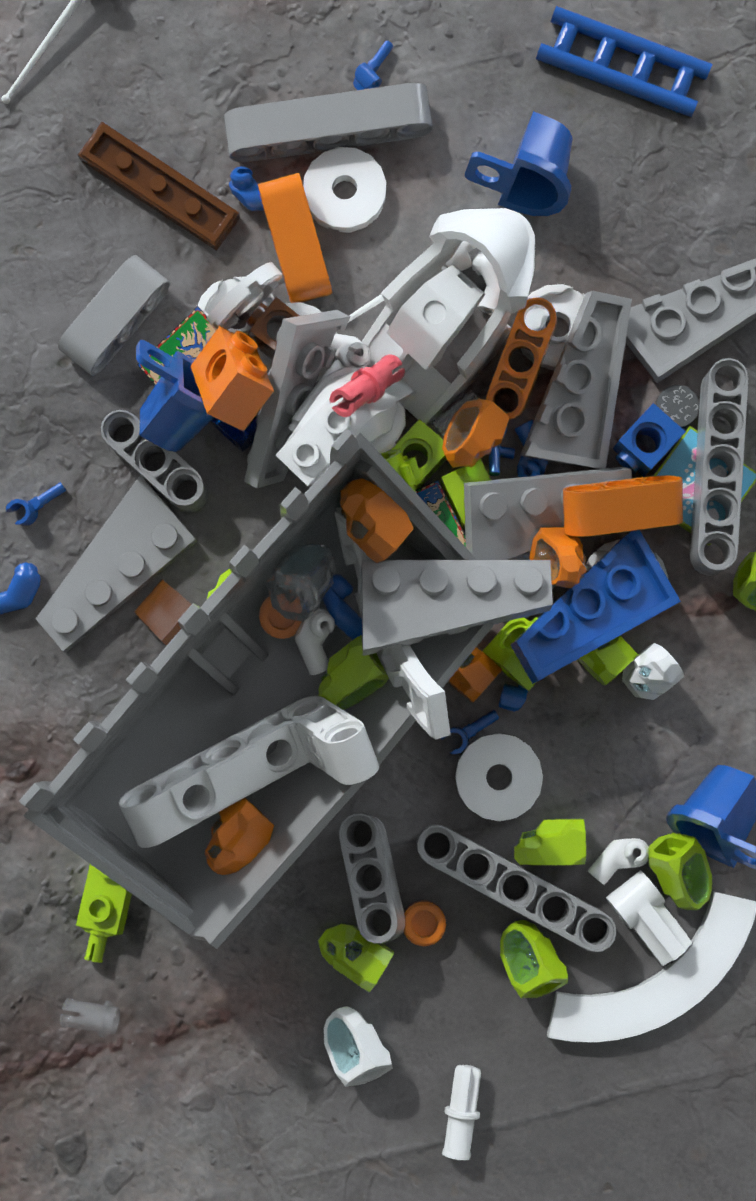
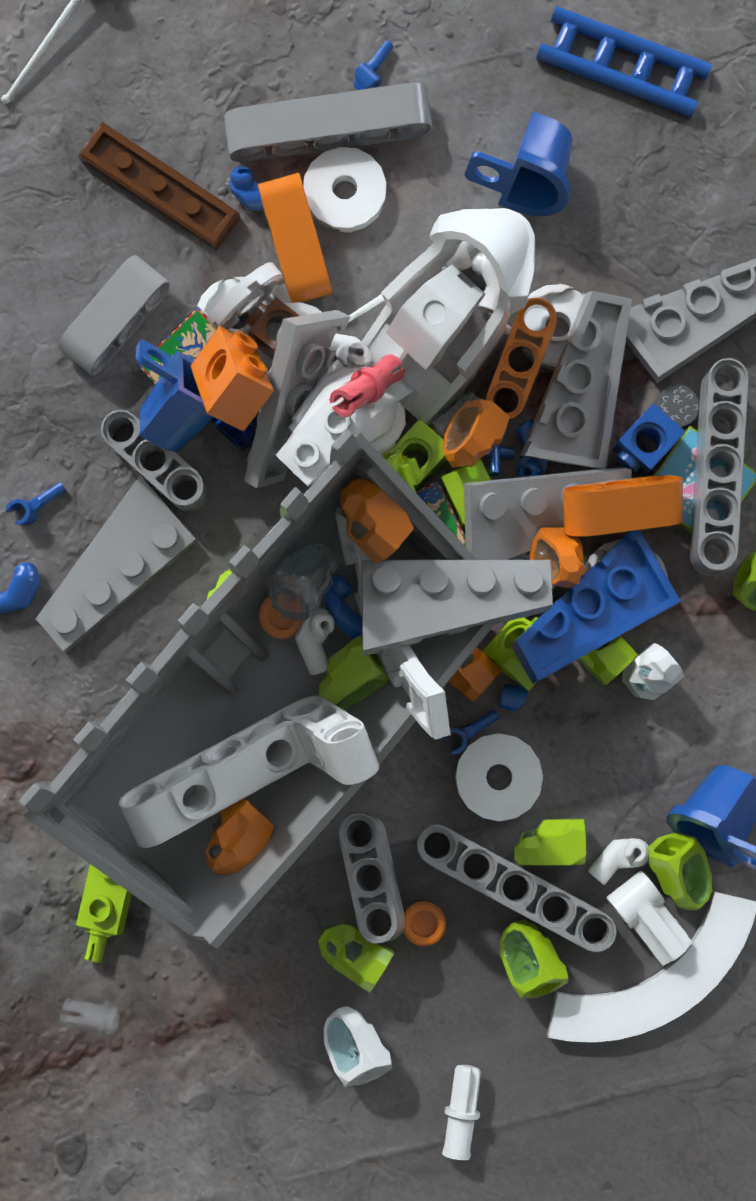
reddish brown tile [134,579,192,646] -> none

